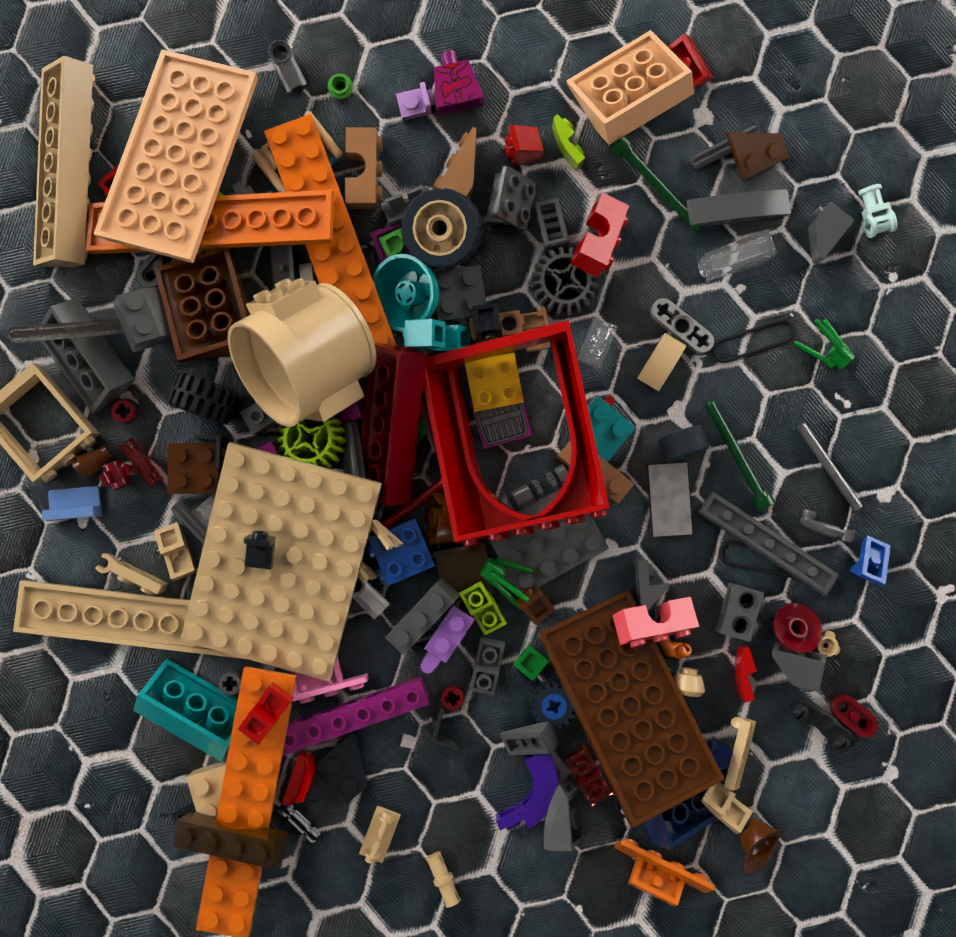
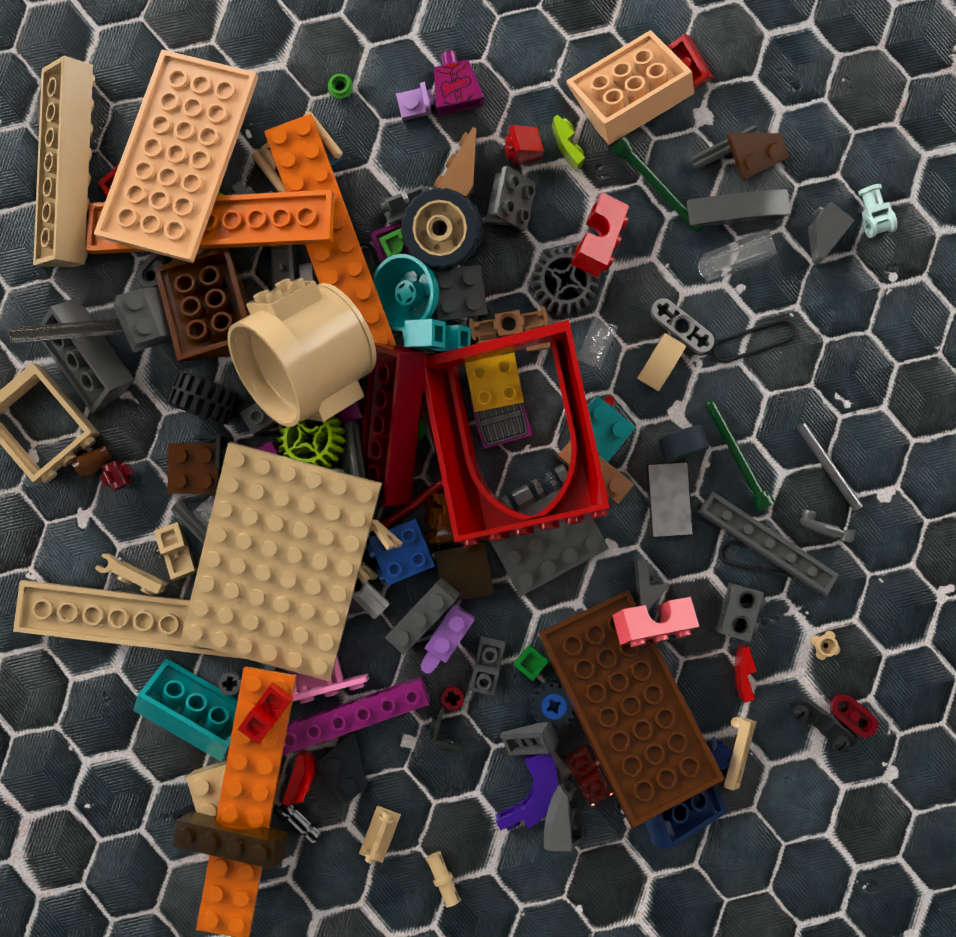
medium blue panel [42,486,102,521] -> none
dark red bush [111,400,138,423] -> none
clear red pin [118,438,163,488] -> none
black bracket [244,531,276,570] -> none
dark grey piece [268,40,308,96] -> none
medium nougat arch [345,127,383,210] -> none
lime slope [459,580,507,635] -> none
black bracket [472,302,502,343] -> none
green plant [480,556,534,610] -> none
reddish brown bracket [516,585,555,625] -> none
dark grey slope [534,198,570,255] -> none
orange bracket [614,839,715,907] -> none
orange arm [658,636,692,659] -> none
tan cone [674,667,705,697] -> none
tan slope [701,782,753,834] -> none
reddish brown piece [739,818,782,874] -> none
dark grey slope [772,642,827,692] -> none
dark red dish [773,603,822,653] -> none
green plant [794,319,855,369] -> none
blue slope [850,535,890,587] -> none

